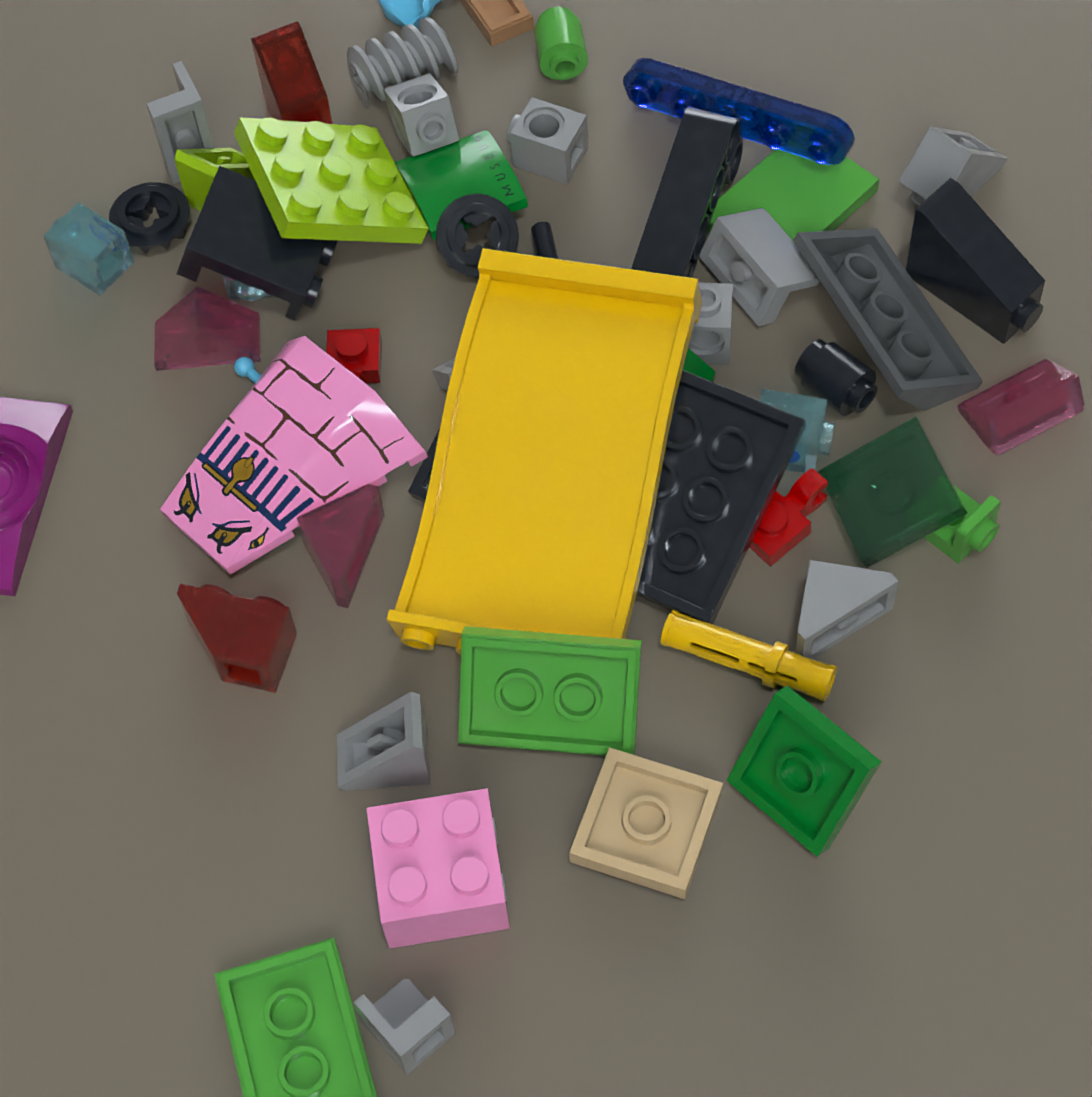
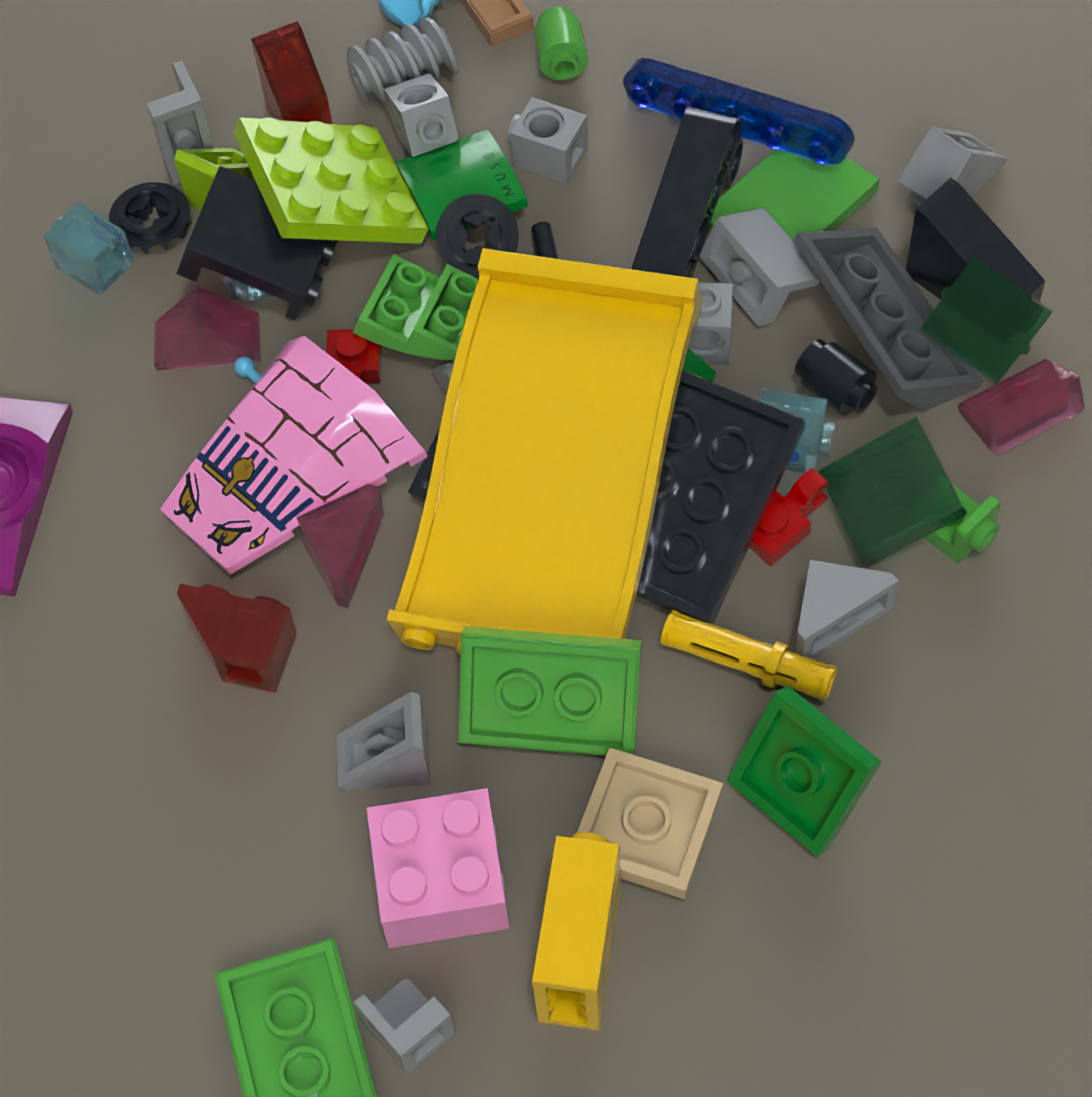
none -> bright green slope [352,254,479,361]
none -> yellow brick [532,832,621,1031]
none -> clear green piece [920,256,1053,384]

